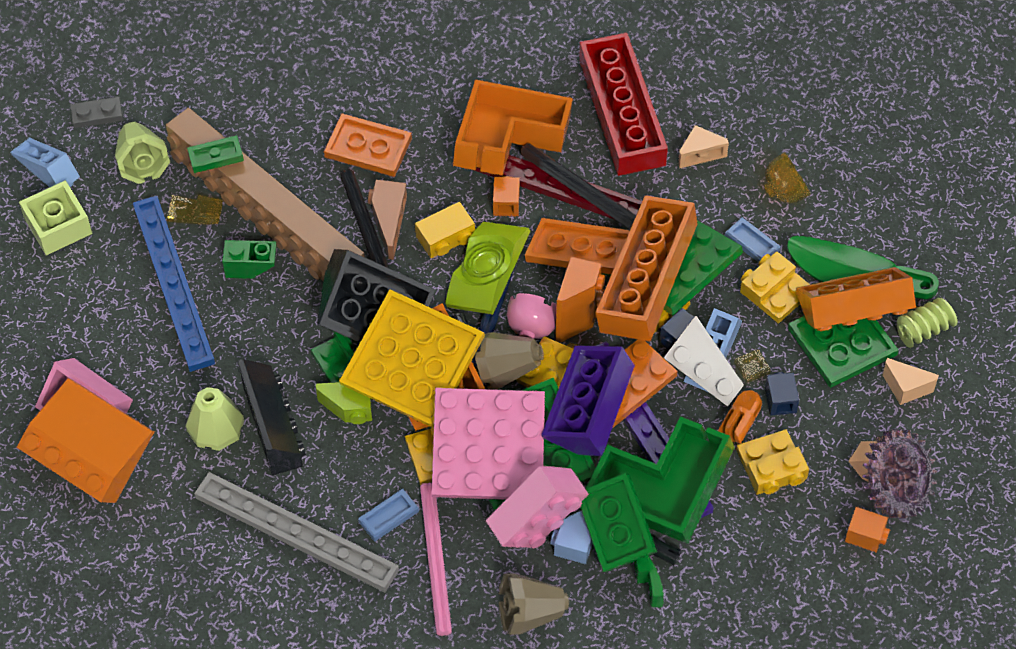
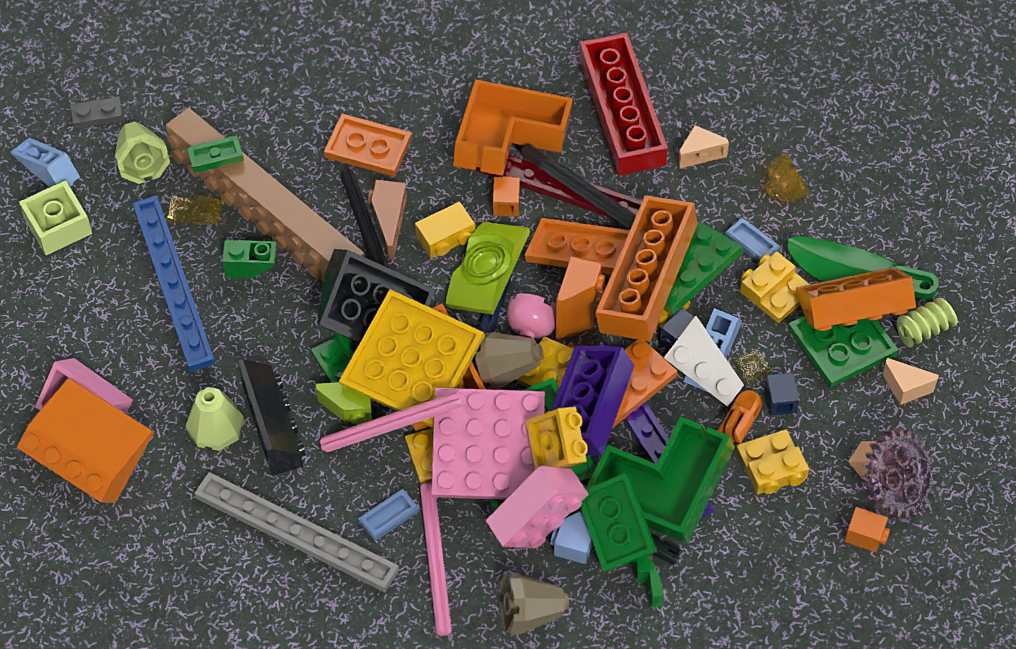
none -> bright pink axle [320,392,465,452]
none -> yellow plate [526,407,588,470]

